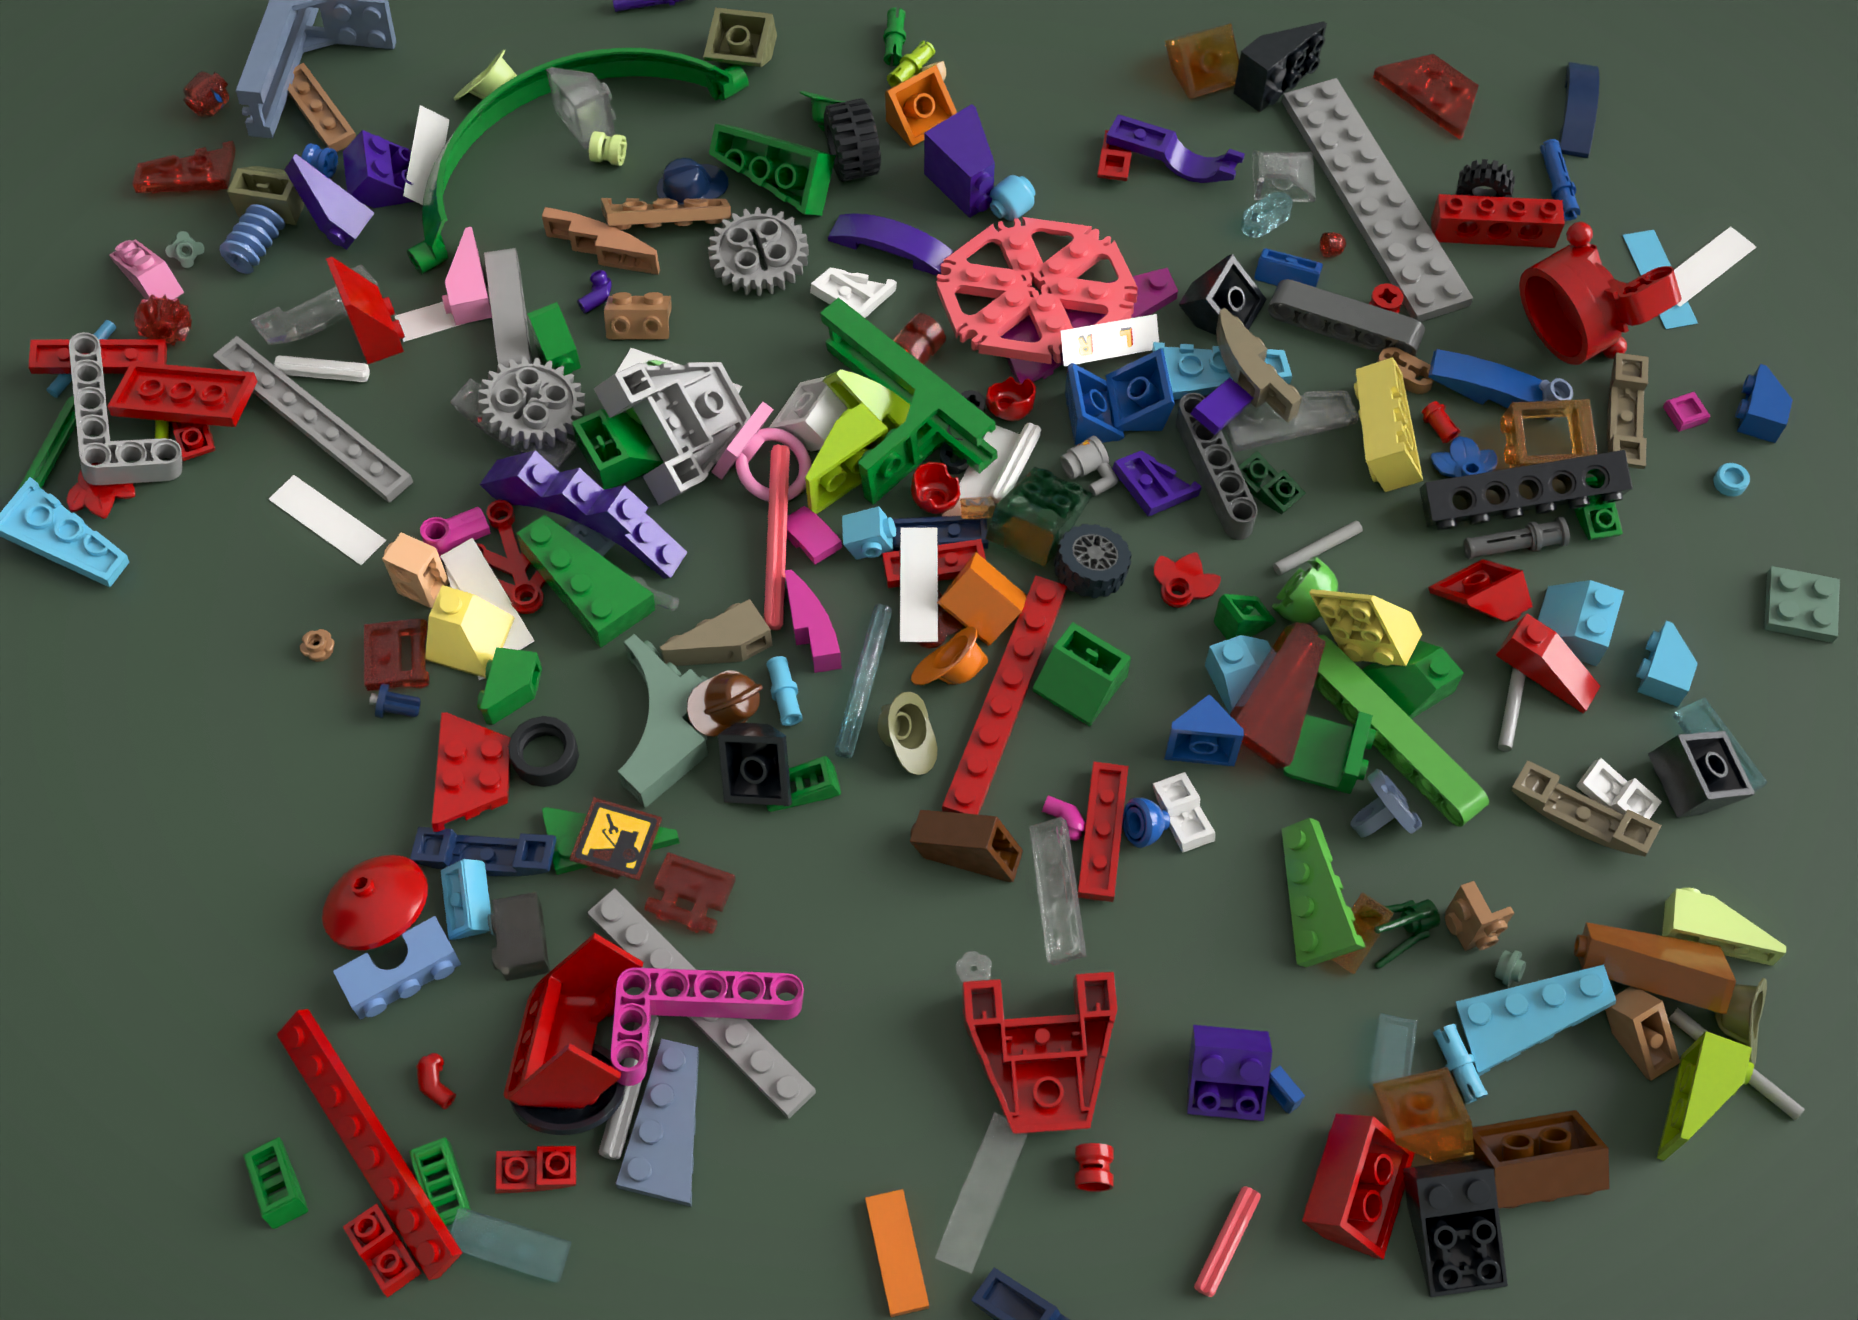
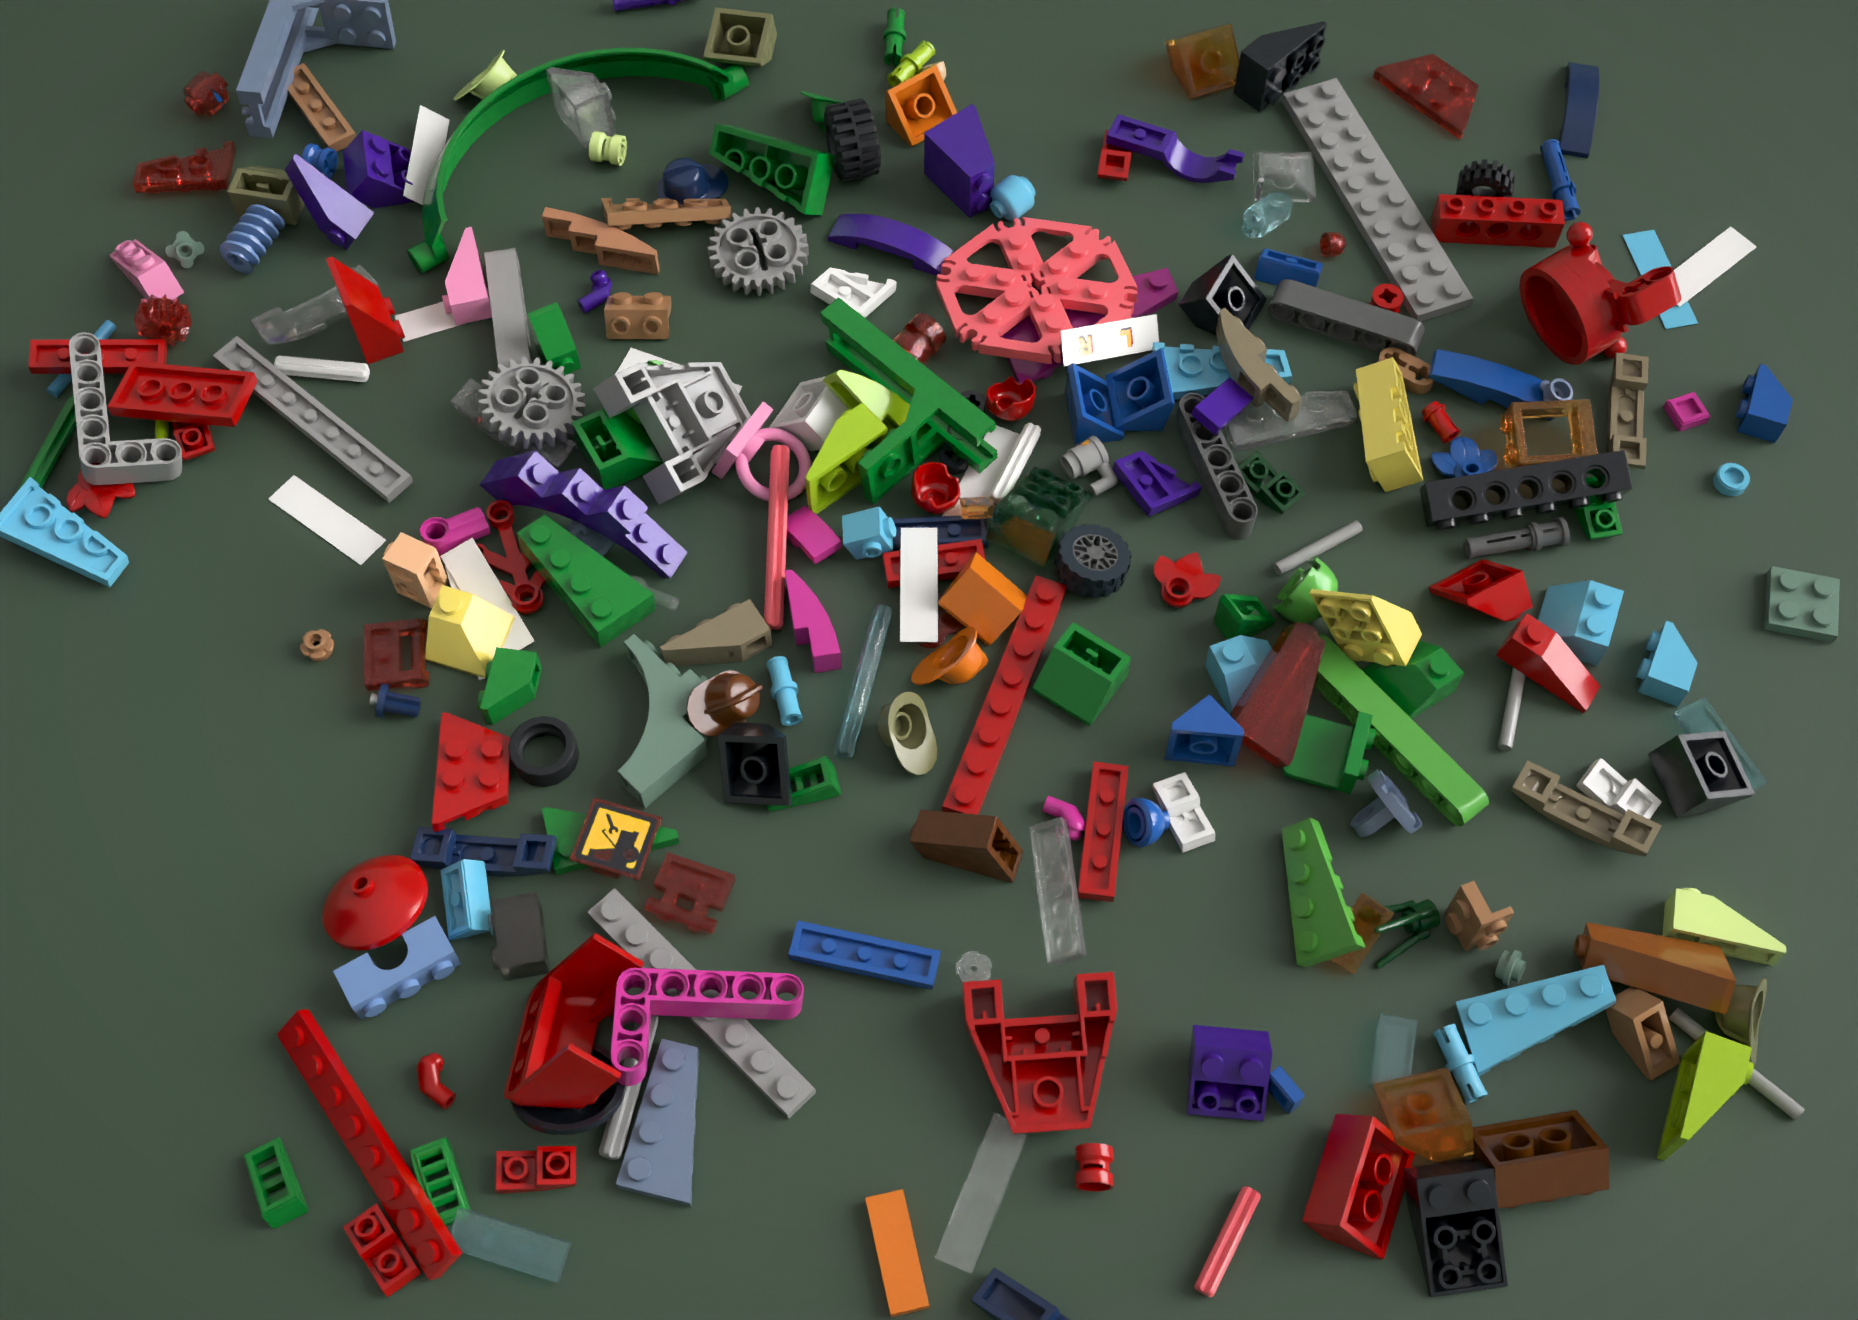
none -> blue plate [788,920,941,990]

